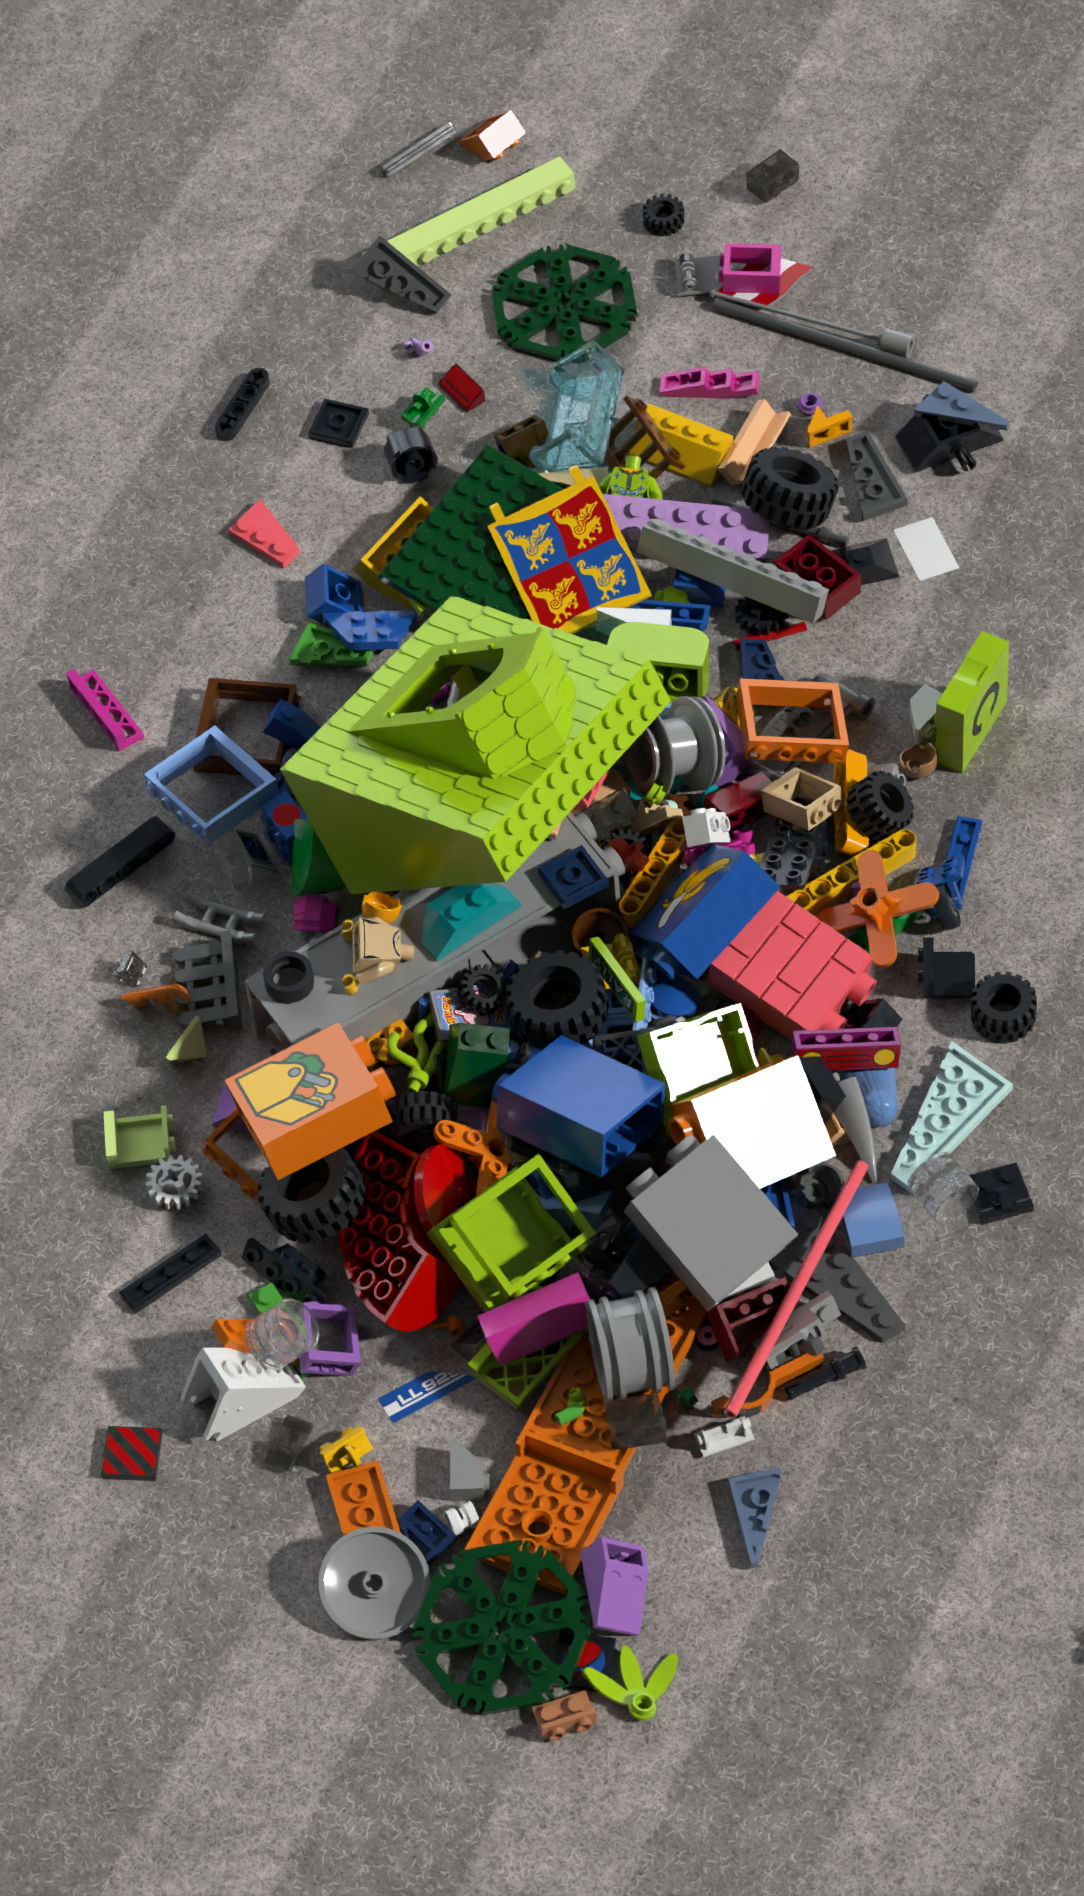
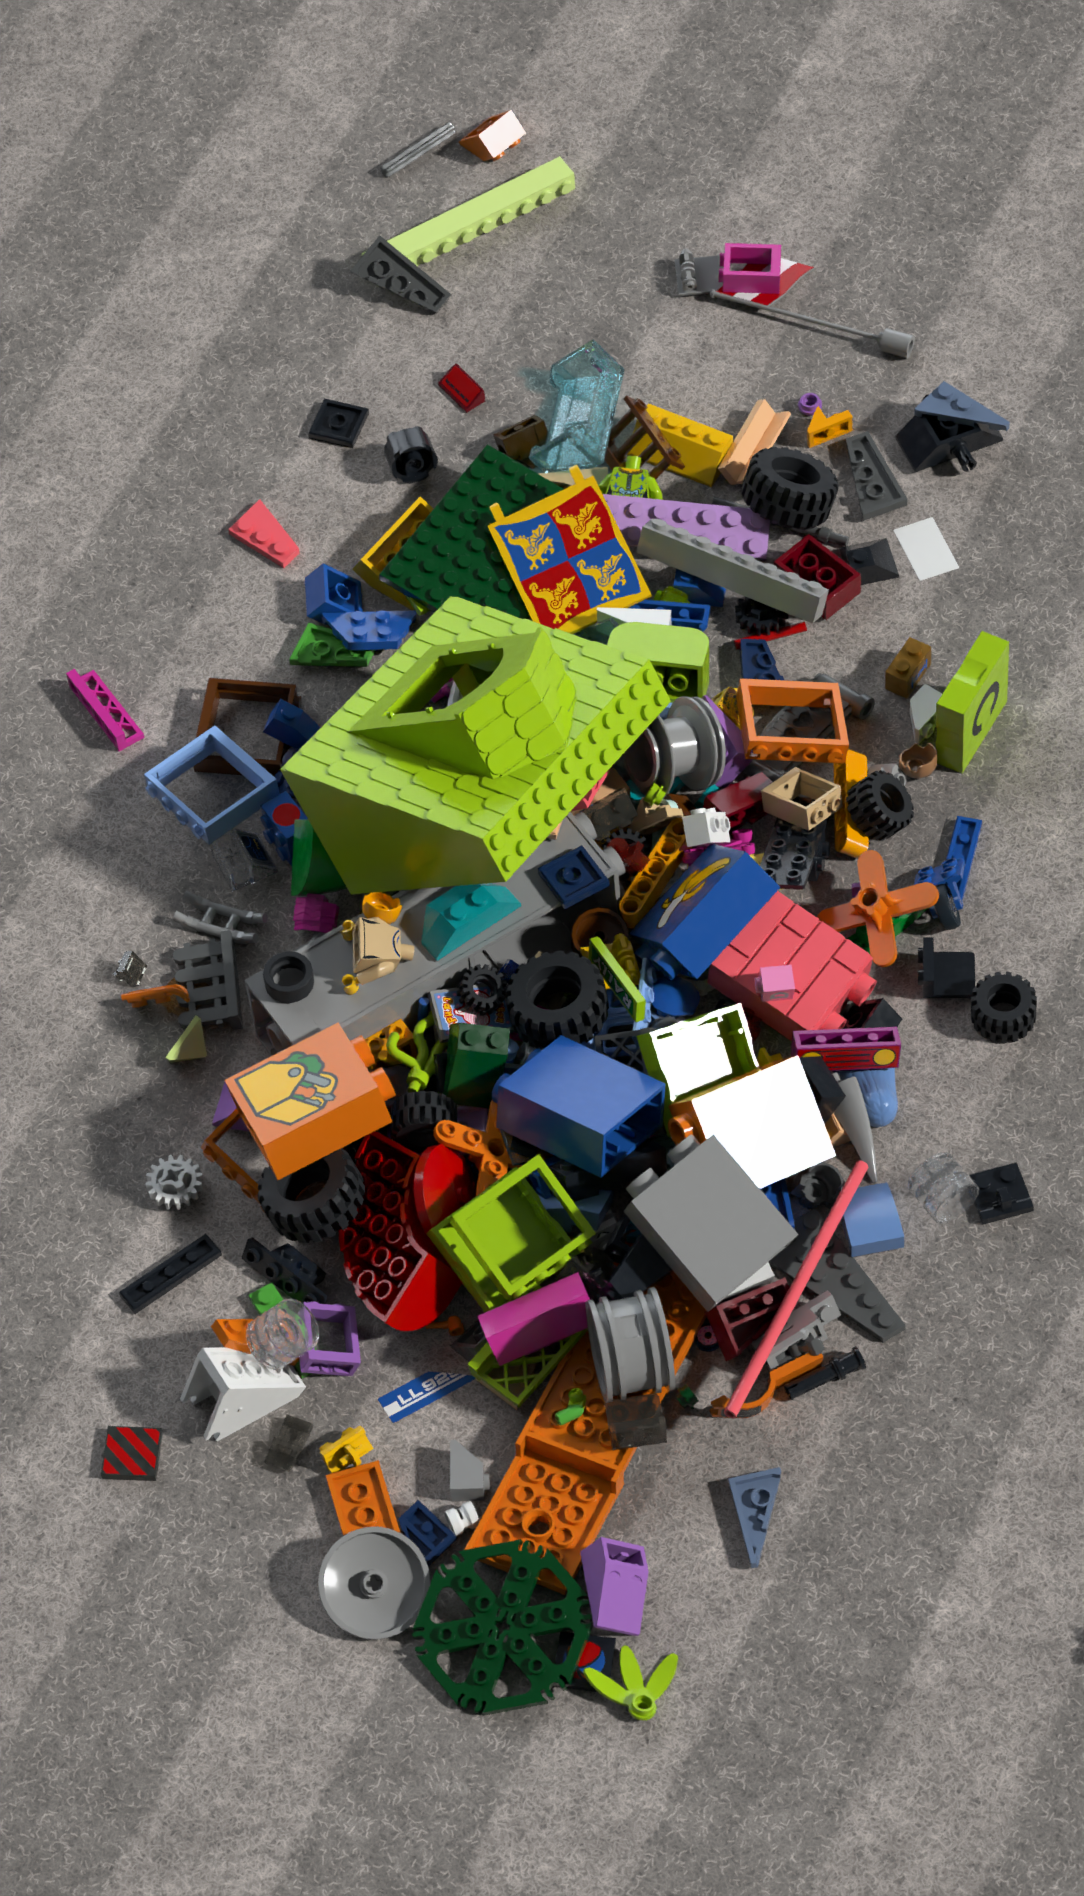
black beam [65,816,176,908] -> none
yellowish green panel [103,1105,176,1169] -> none
black beam [215,368,270,441] -> none
green hips [401,387,445,428] -> none
lavender arm [403,338,433,356] -> none
dark green plate [491,244,637,364] -> none
nougat bracket [532,1690,597,1741] -> none
black tyre [642,193,685,237] -> none
orange slope [643,1277,686,1319] -> none
dark pink slope [660,366,760,398] -> none
white hinge [694,1416,755,1458] -> none
dark grey piece [712,298,978,392] -> none
clear smoke brick [746,149,799,203] -> none
yellow beam [786,829,916,917] -> none
light aqua wing [891,1041,1013,1194] -> none
none -> bright pink brick [755,965,795,1002]
none -> pearl gold brick [885,637,931,699]

